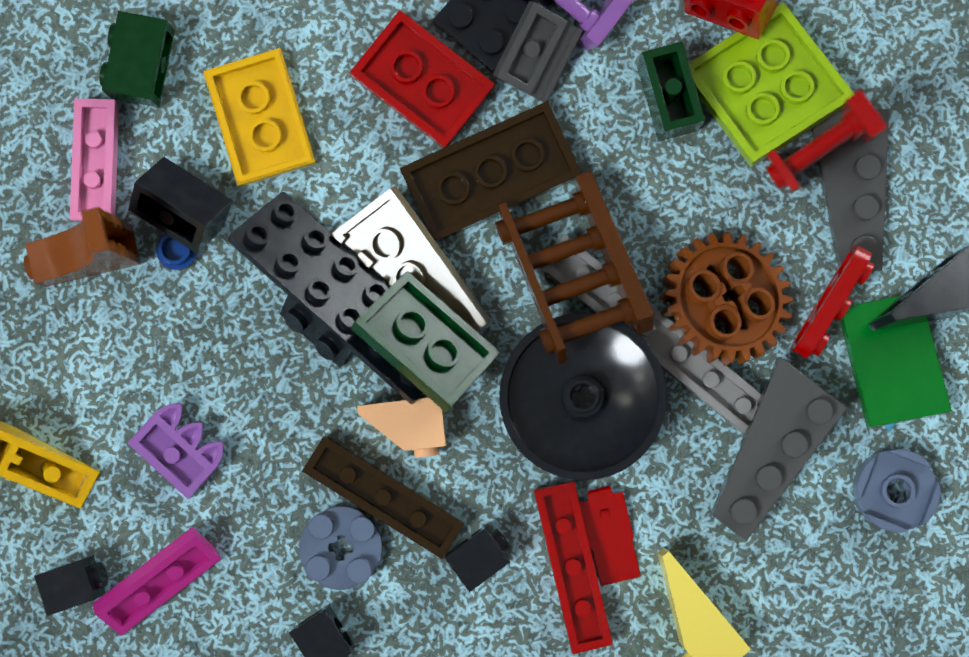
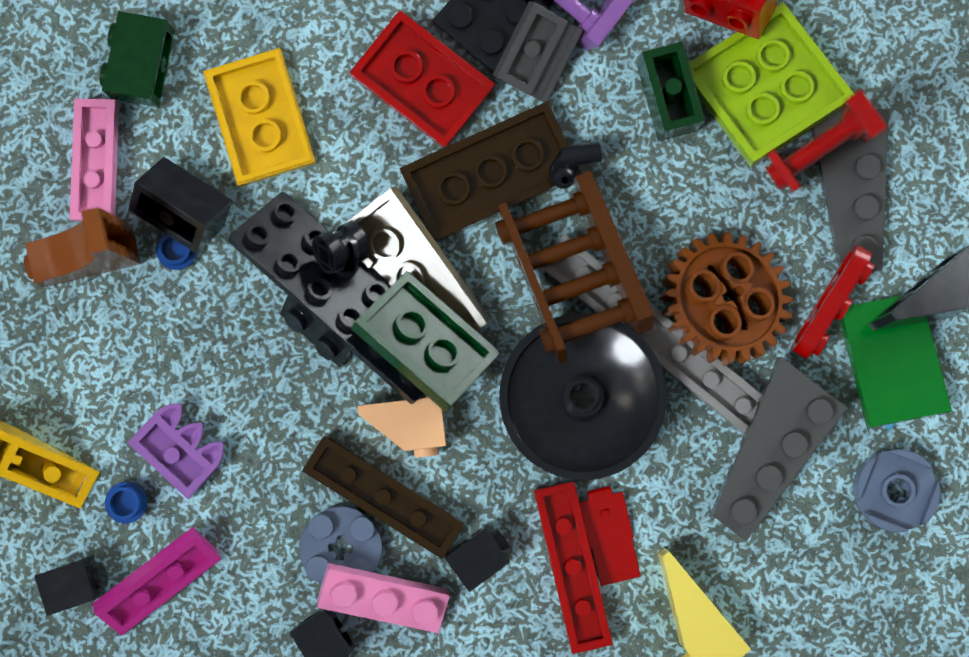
none -> blue plate [105,482,148,524]
none -> black wheel [312,221,370,274]
none -> bright pink plate [317,563,450,633]
none -> black arm [549,142,602,189]

